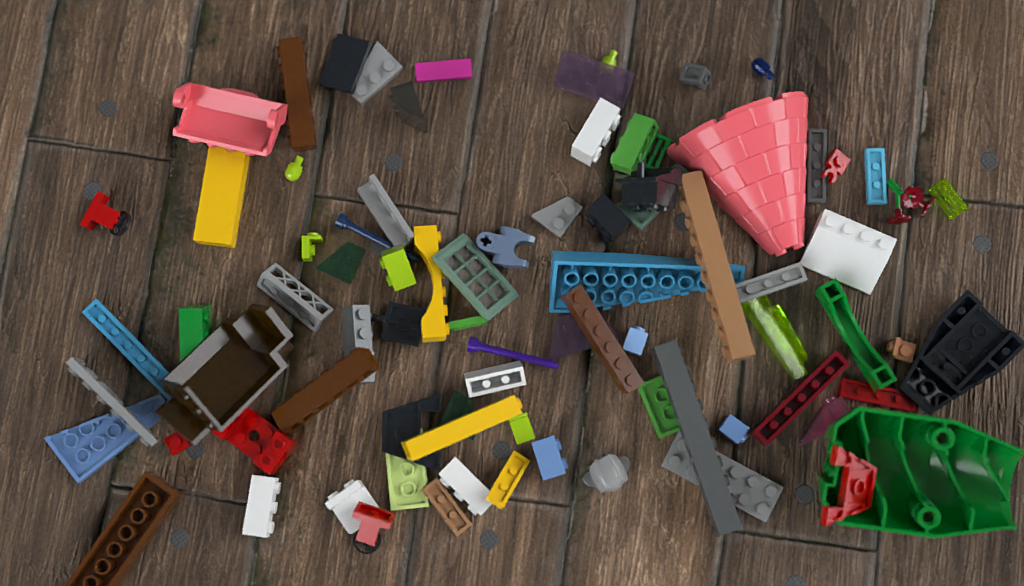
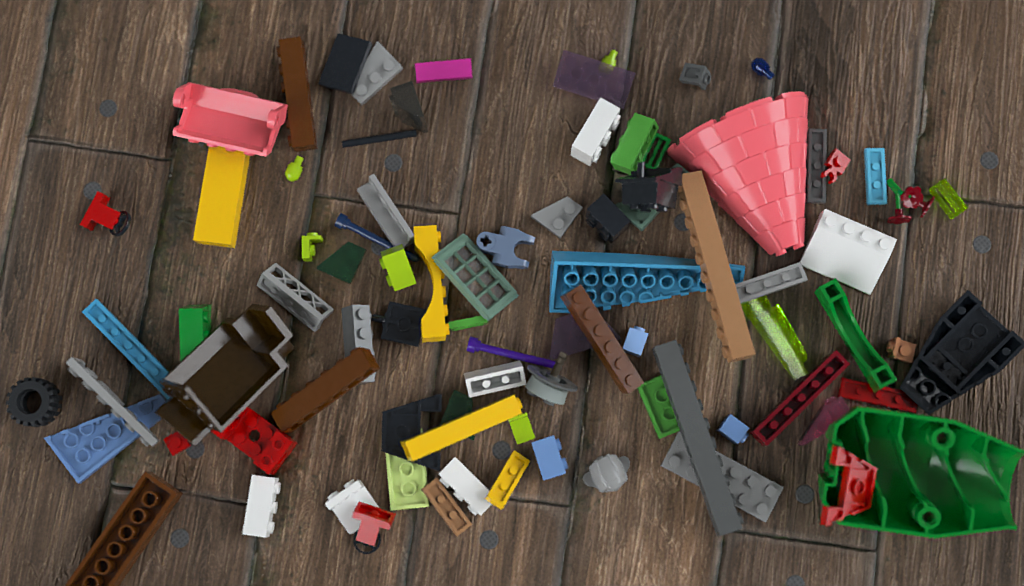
none -> black tyre [5,377,62,427]
none -> black bar [342,129,417,148]
none -> piece [525,351,578,406]

